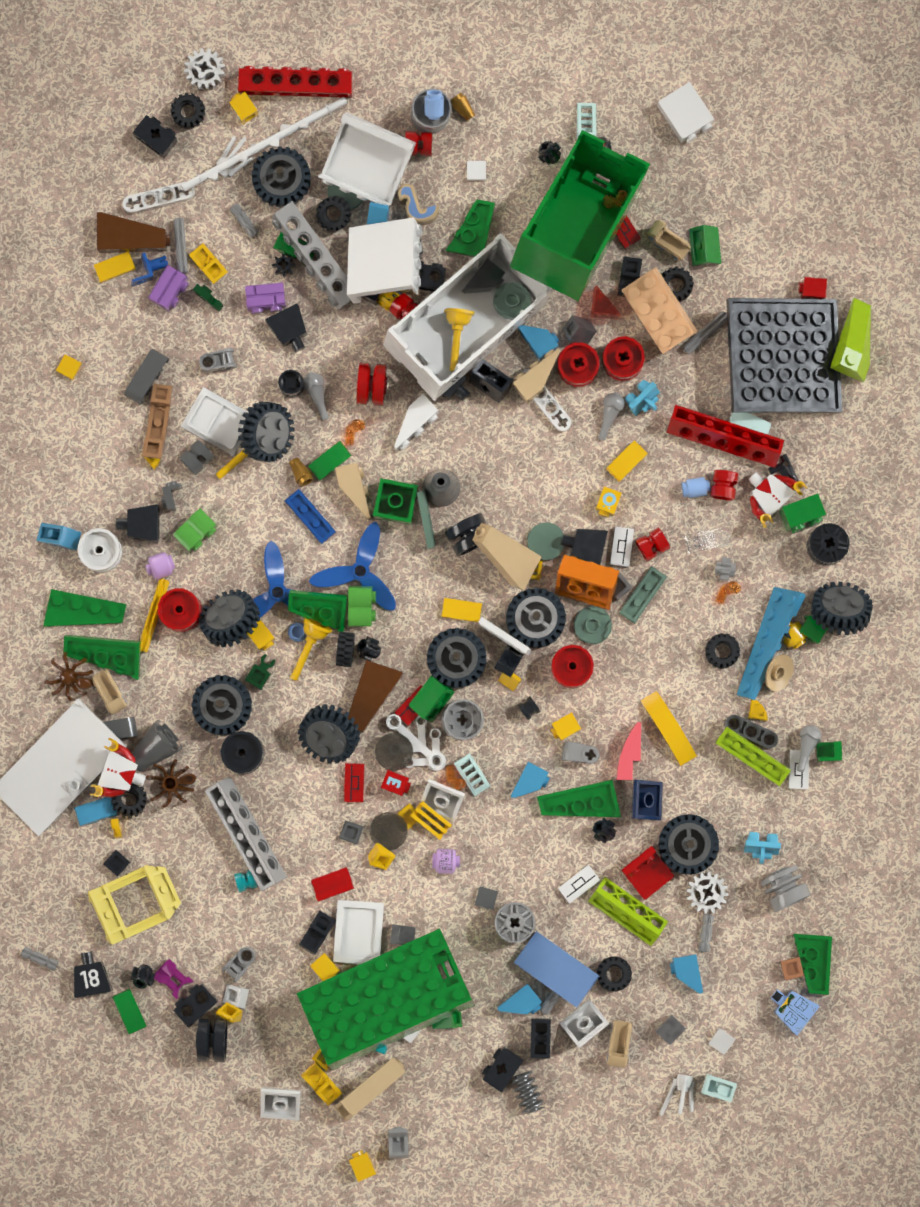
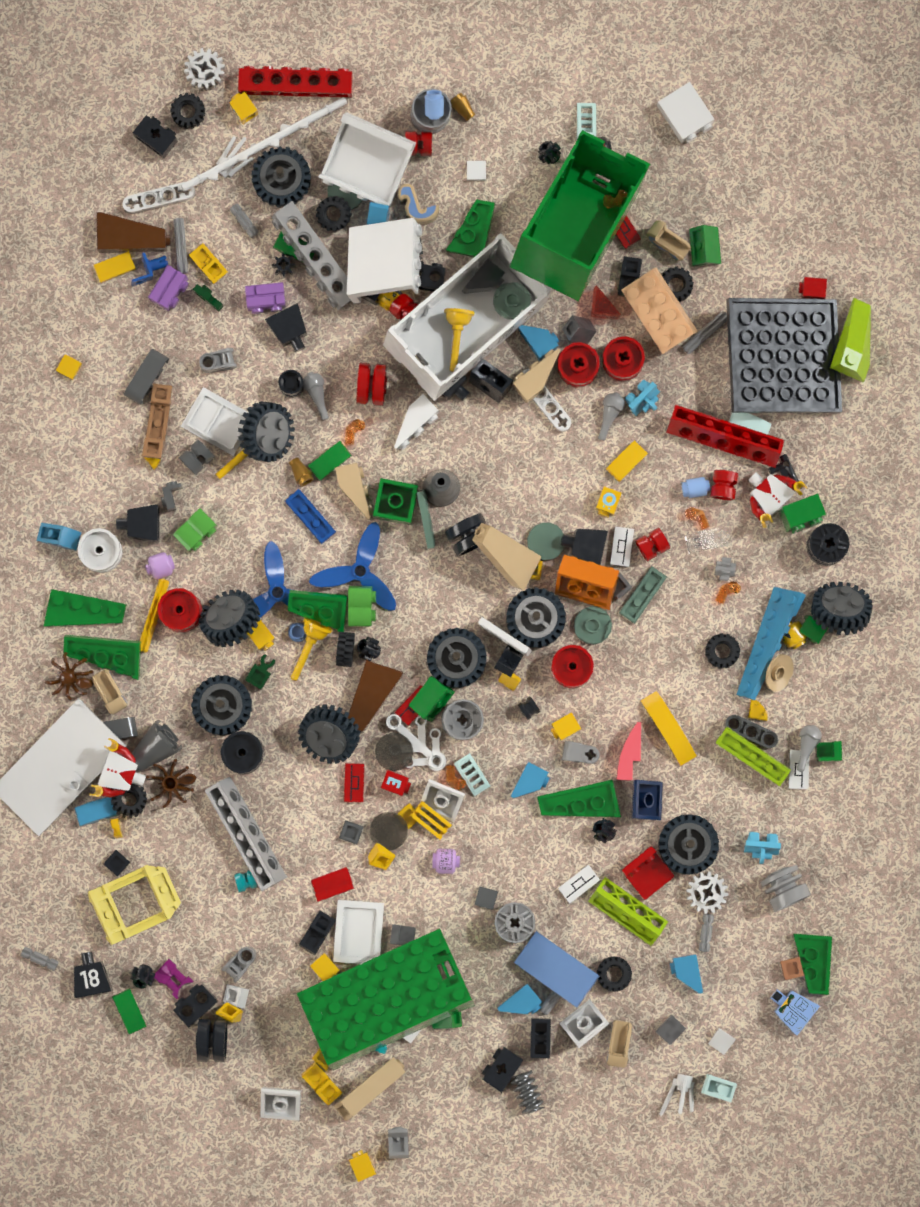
yellow tile [441,598,482,623] -> none
none -> clear orange arm [684,507,710,530]

